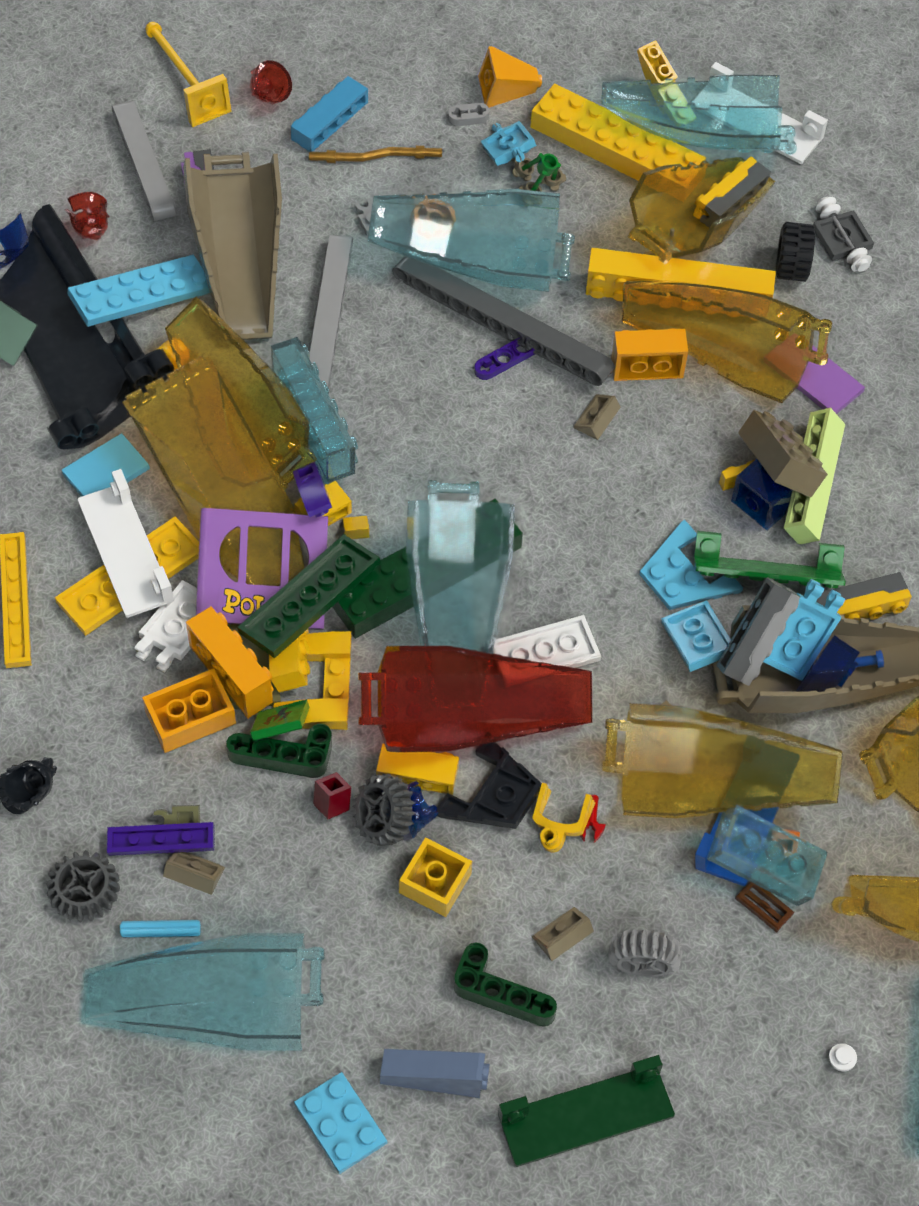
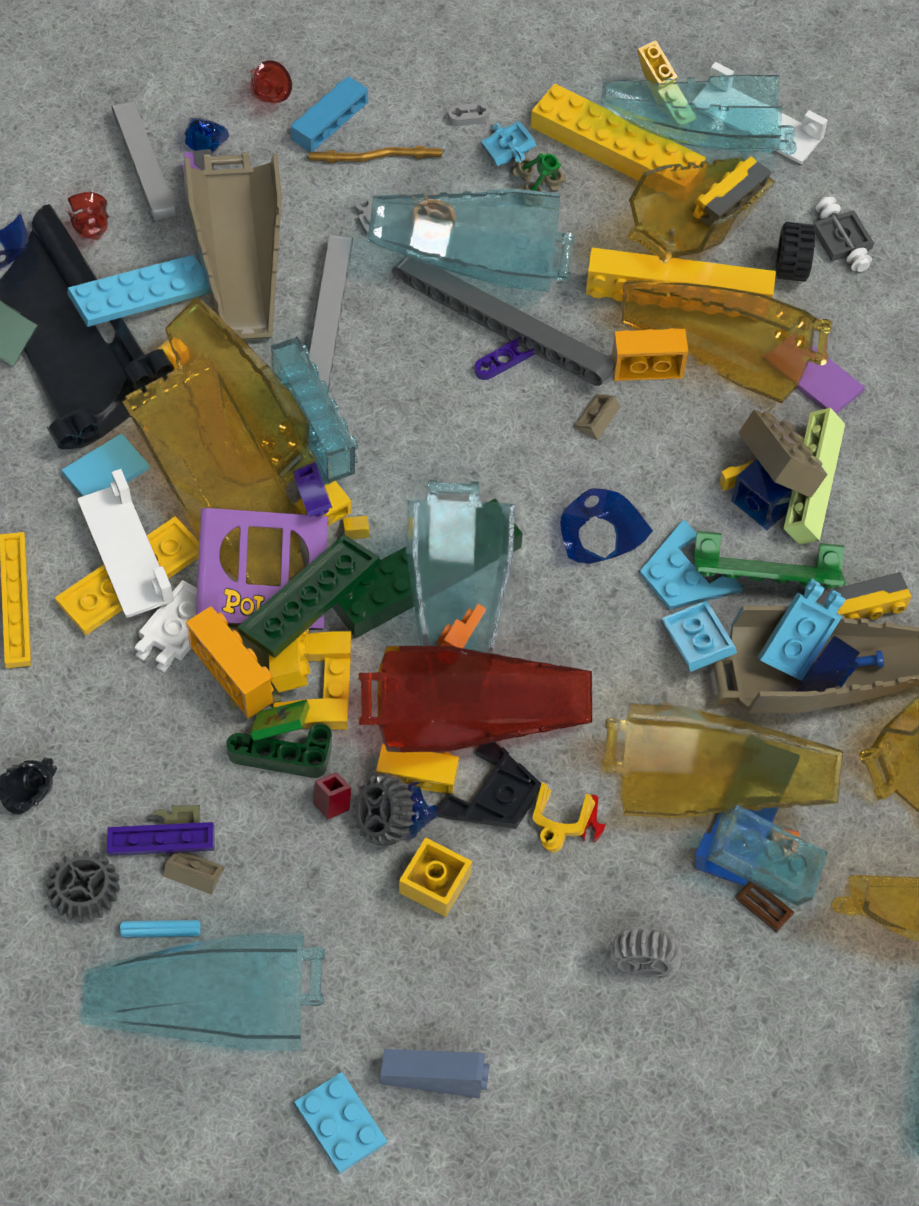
light orange brick [142,668,236,753] -> none
yellow tile [145,22,232,127] -> none
dark green beam [454,942,557,1027] -> none
light orange slope [478,46,542,108] -> none
white plate [489,615,601,688] -> none
dark green bracket [498,1055,675,1167] -> none
dark tan slope [532,907,594,961] -> none
dark grey piece [716,577,800,686] -> none
white plate [829,1043,857,1072] -> none
none -> clear blue hair [184,117,230,154]
none -> orange plate [435,604,487,663]
none -> clear blue piece [560,488,653,564]

